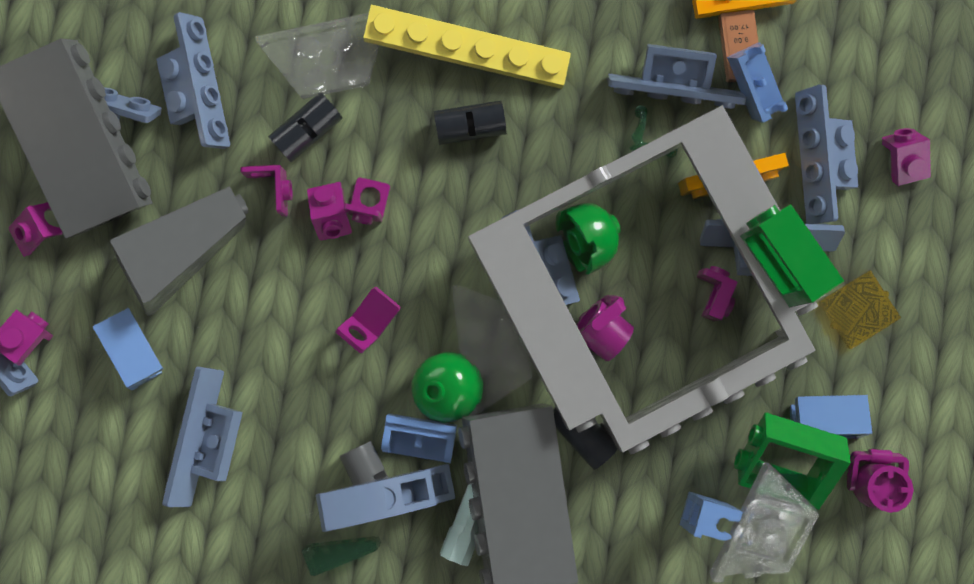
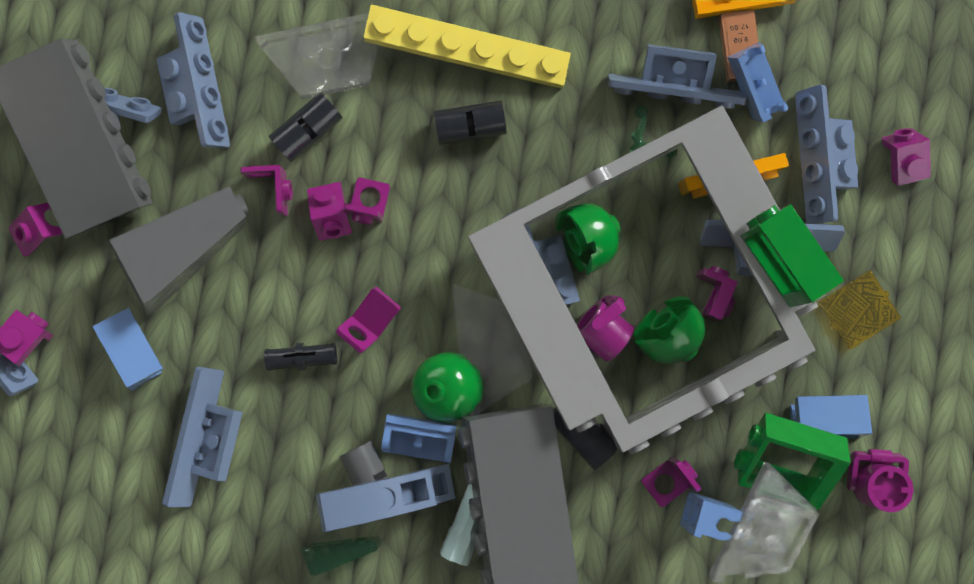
none -> black pin [264,342,338,371]
none -> green cylinder [633,296,705,364]
none -> magenta bracket [641,456,701,507]

